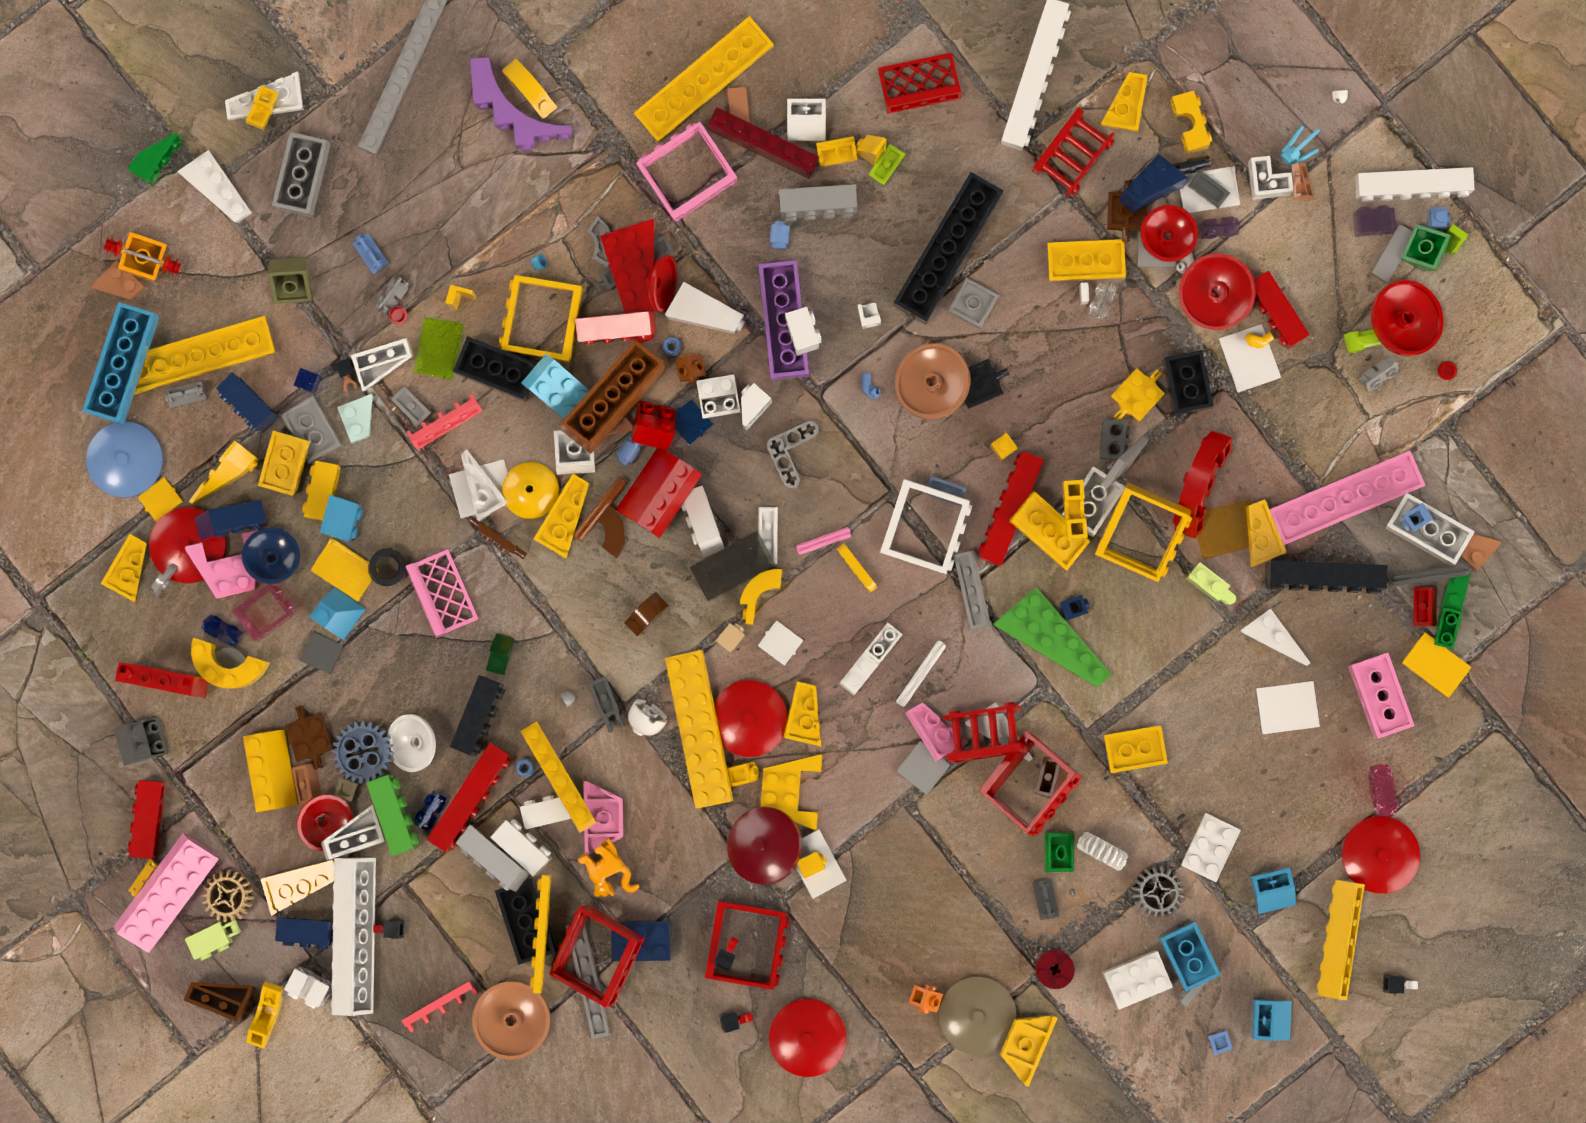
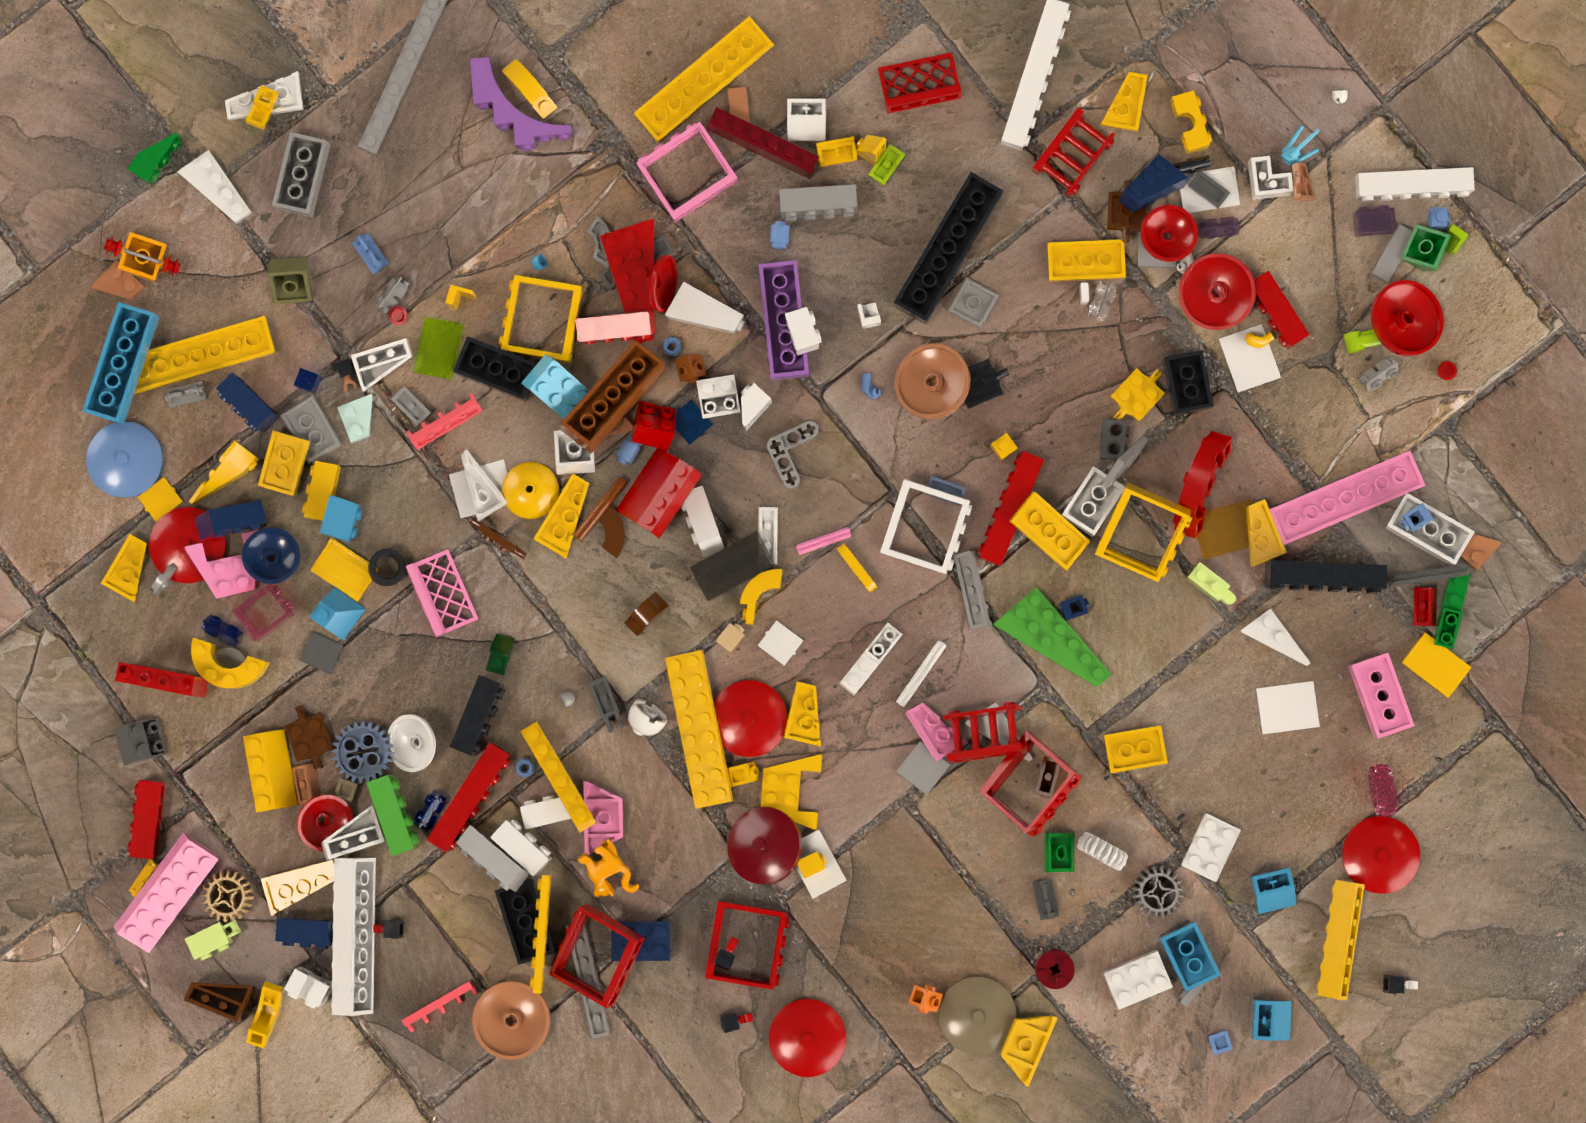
yellow arch [1062,480,1088,541] -> none

